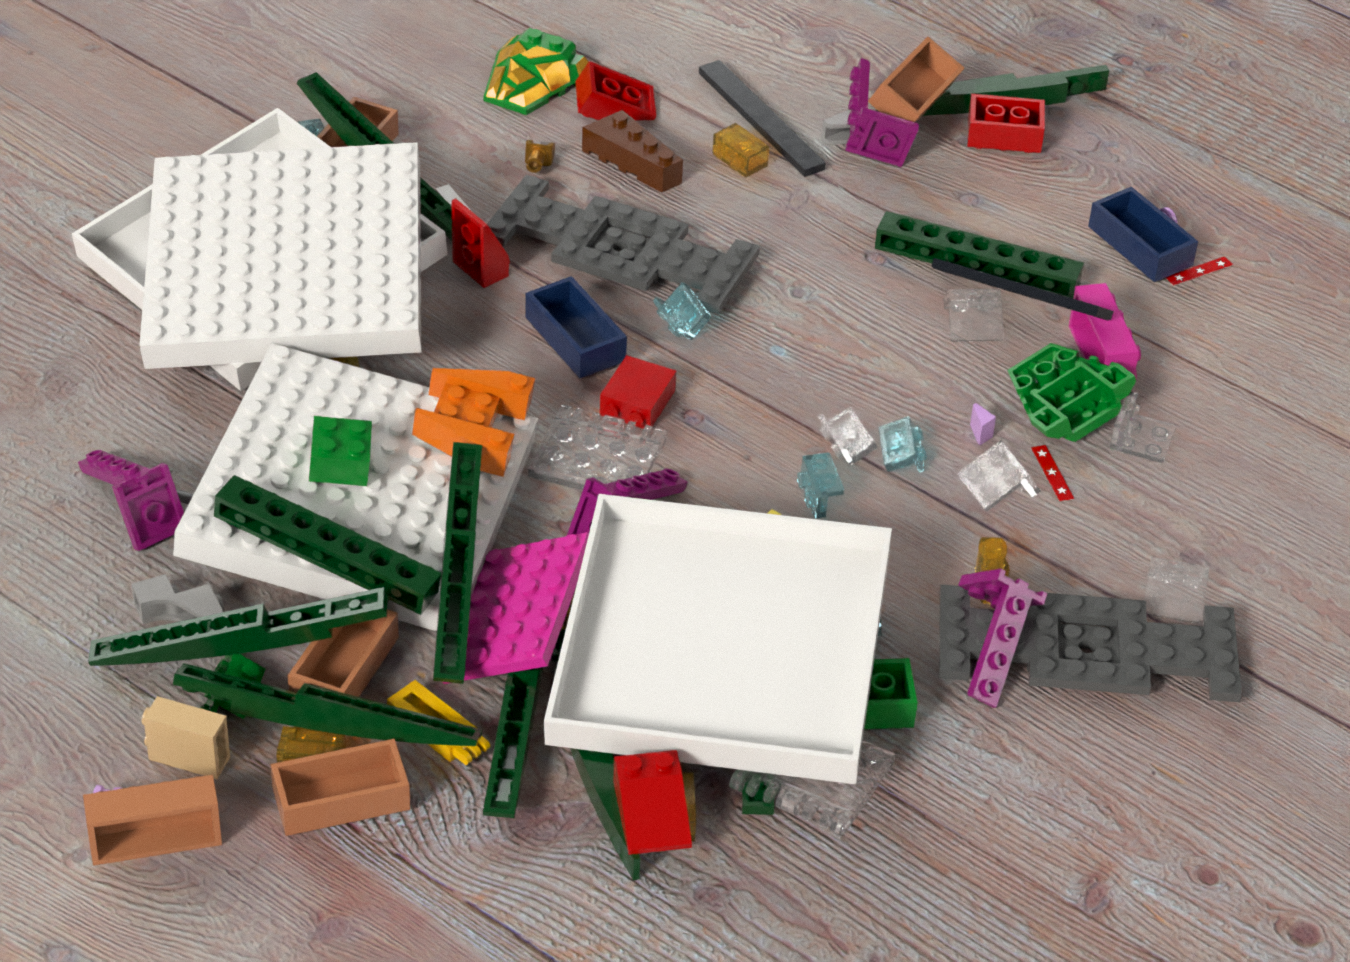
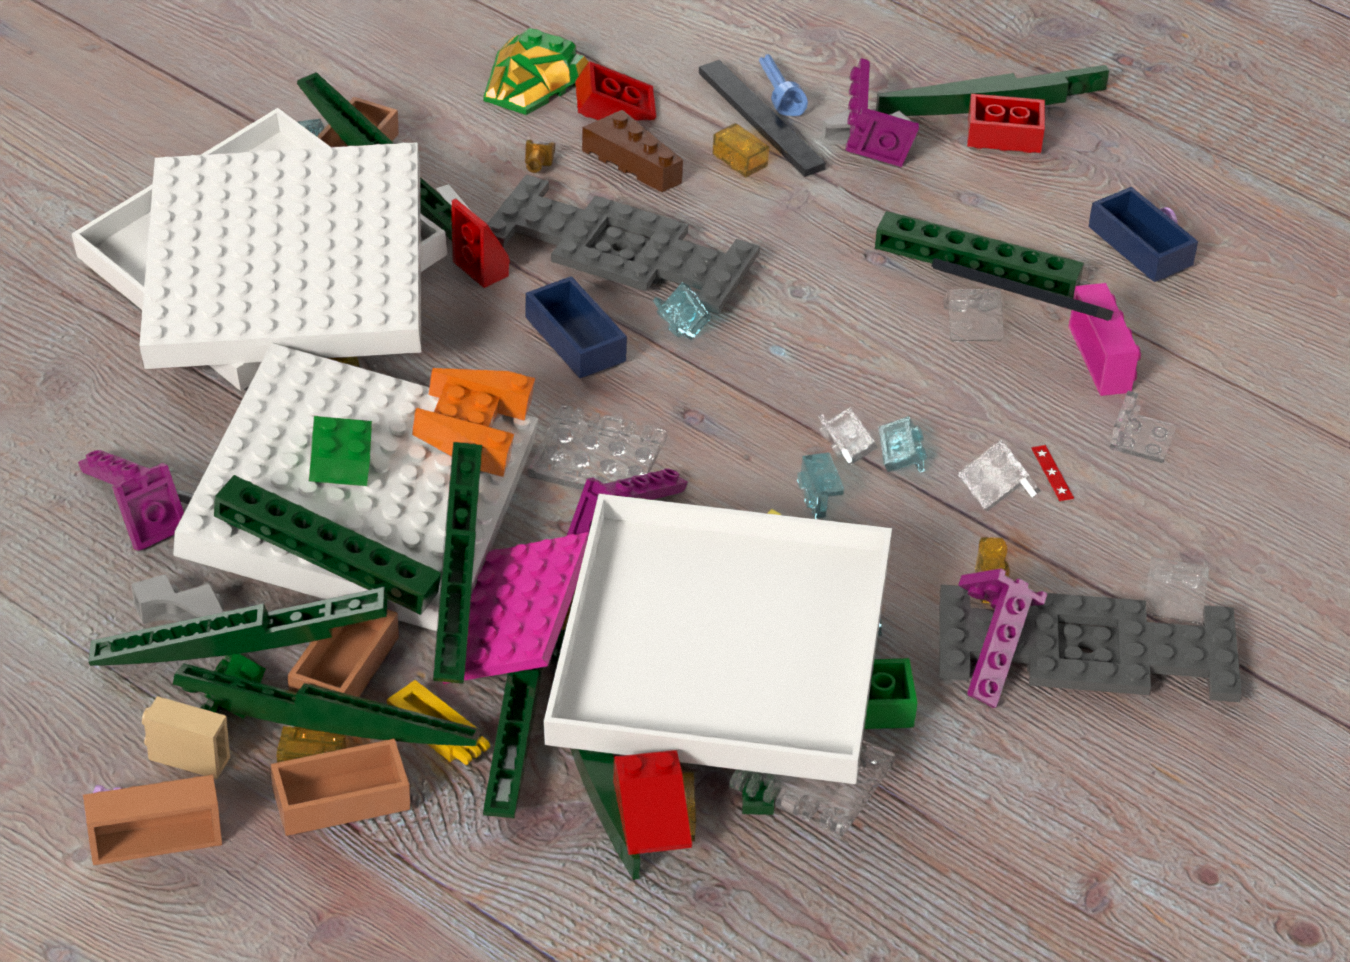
red brick [599,355,677,431] -> none
nougat piece [868,36,965,123] -> none
lavender slope [970,403,996,445] -> none
green wedge [1007,343,1136,442] -> none
red sticker [1166,256,1233,286] -> none
none -> medium blue piece [759,54,808,116]

